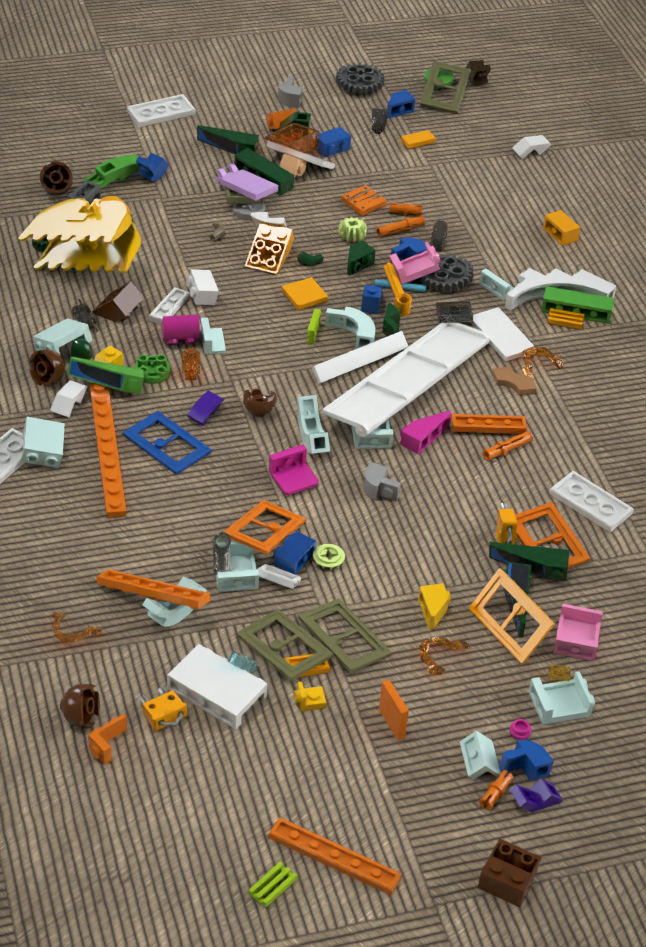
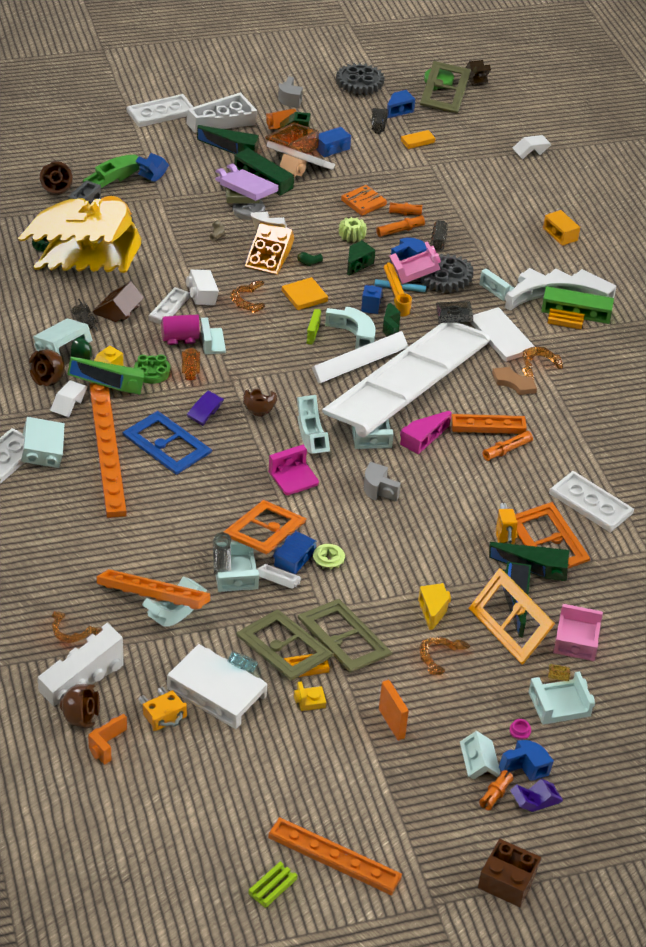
none -> white wedge [38,623,123,707]
none -> white wedge [186,92,257,133]
none -> clear orange helmet [230,281,265,313]

